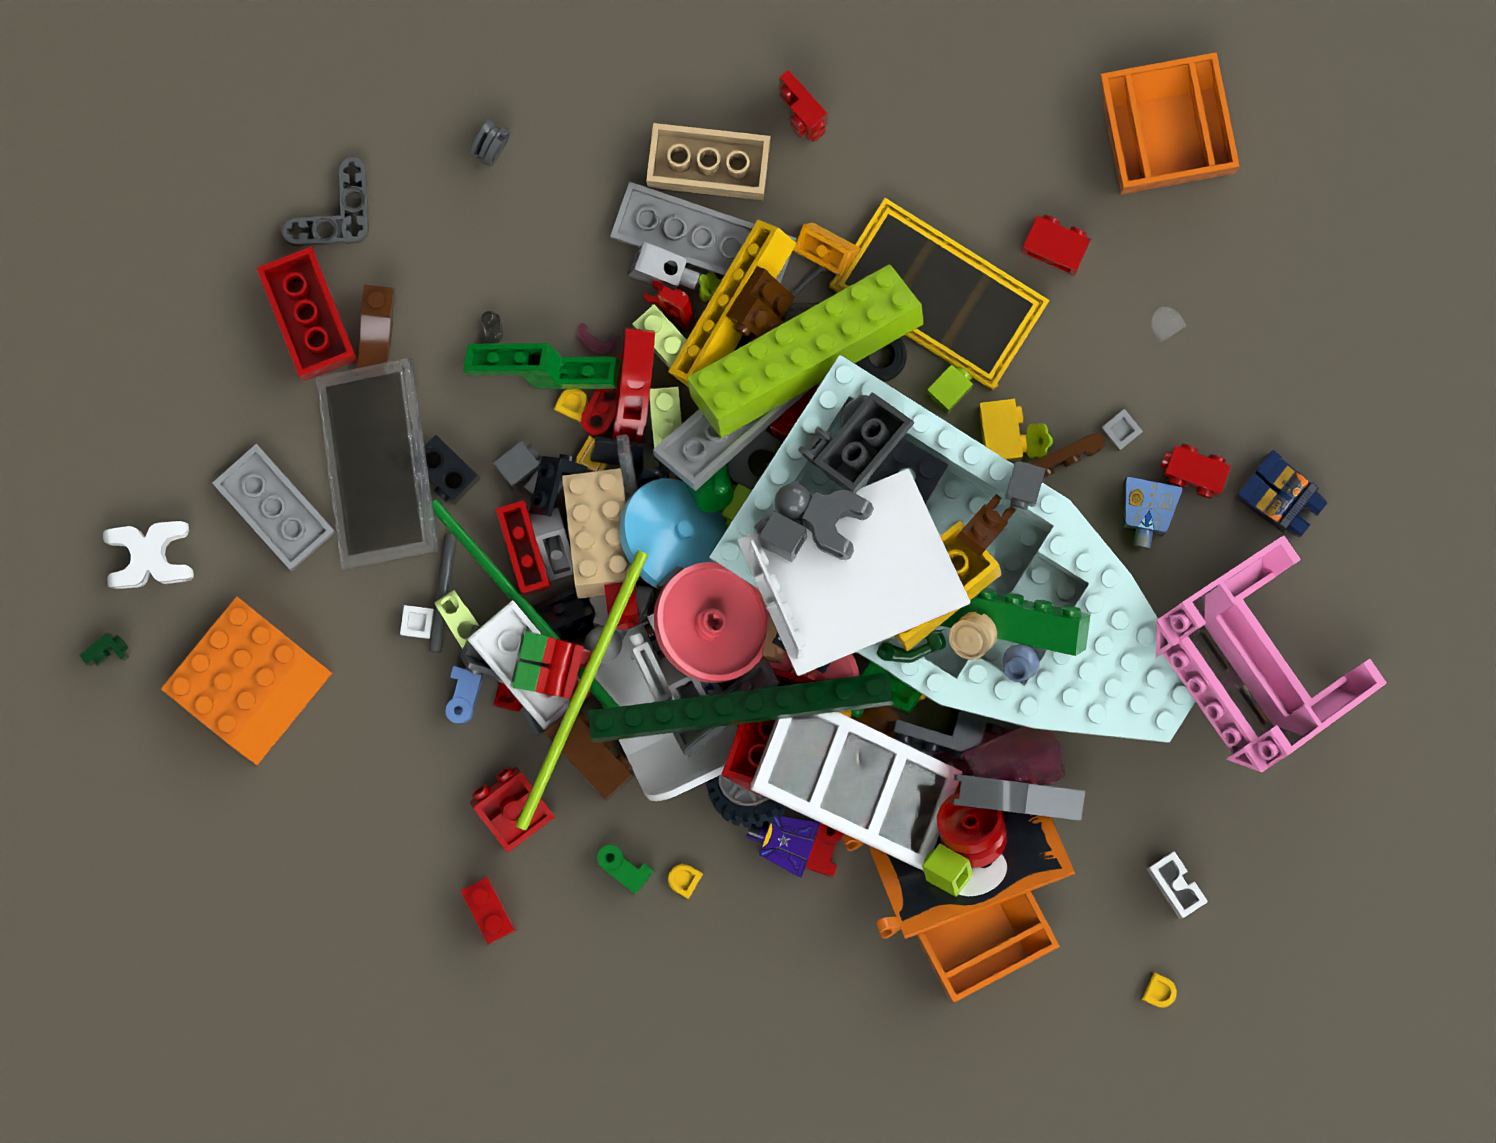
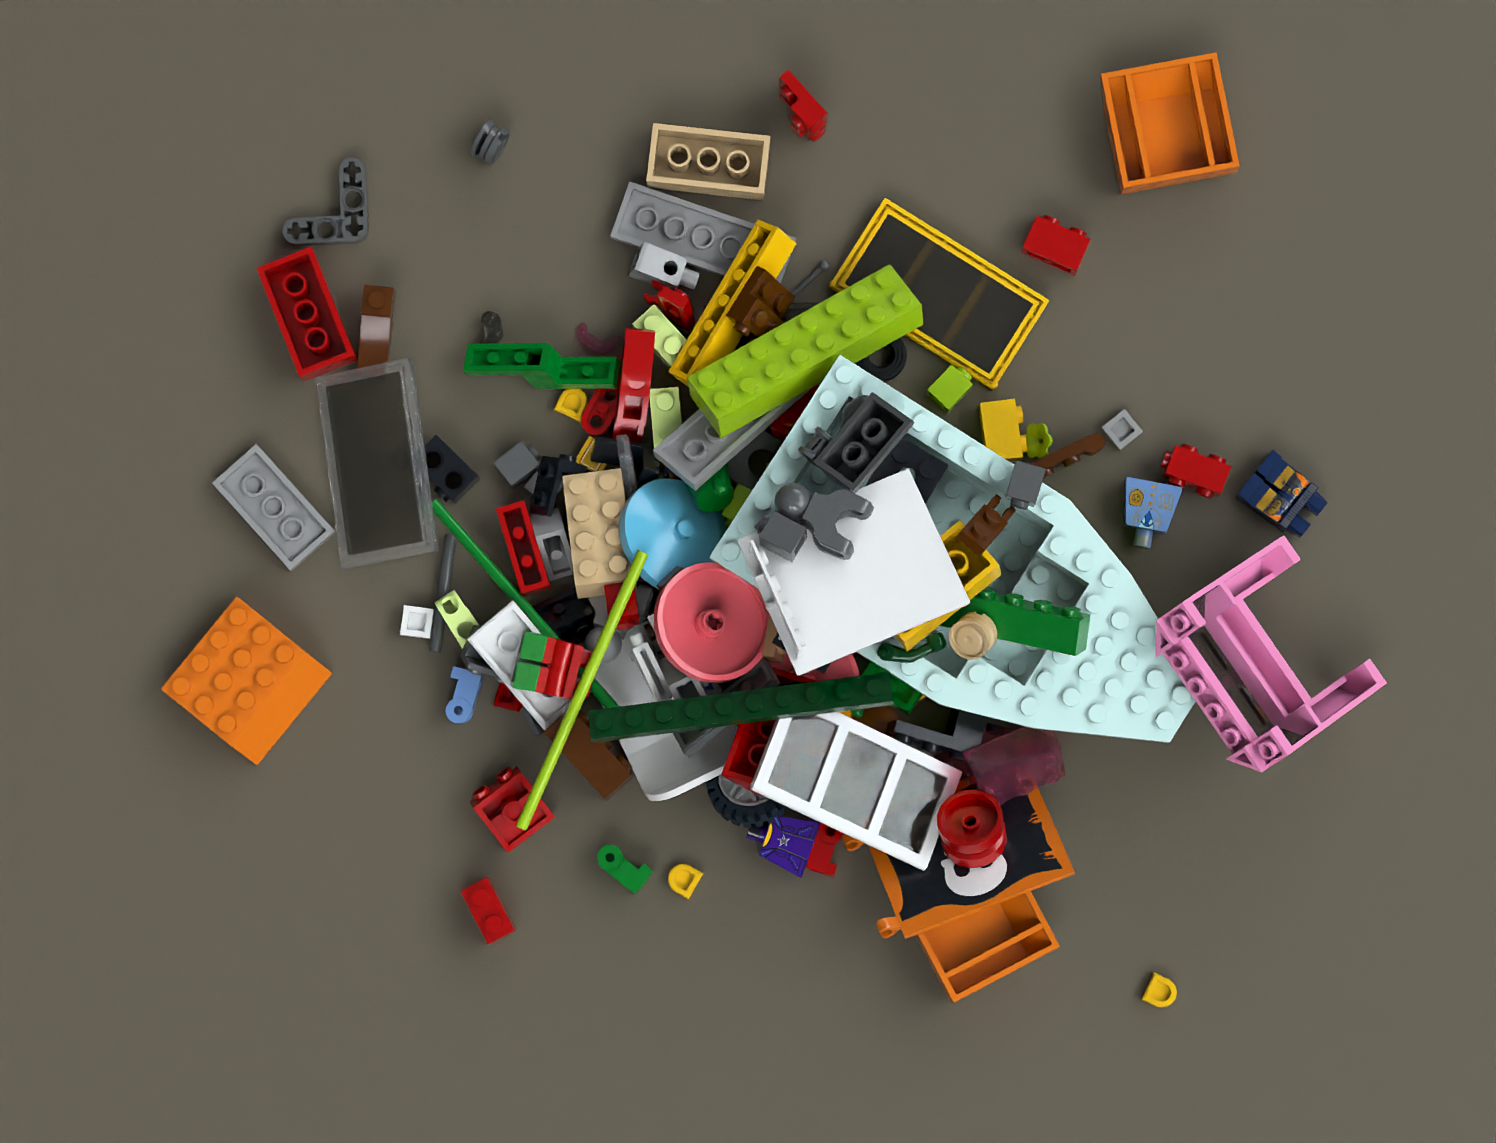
dark green bracket [79,633,129,666] -> none
white piece [102,521,194,589] -> none
lime plant [698,272,722,302] -> none
light orange slope [793,222,860,277] -> none
lime brick [922,843,973,897] -> none
dark grey piece [951,774,1085,821] -> none
sand blue animal [1003,644,1040,682] -> none
white brick [1146,851,1208,919] -> none
clear tile [1151,307,1187,343] -> none

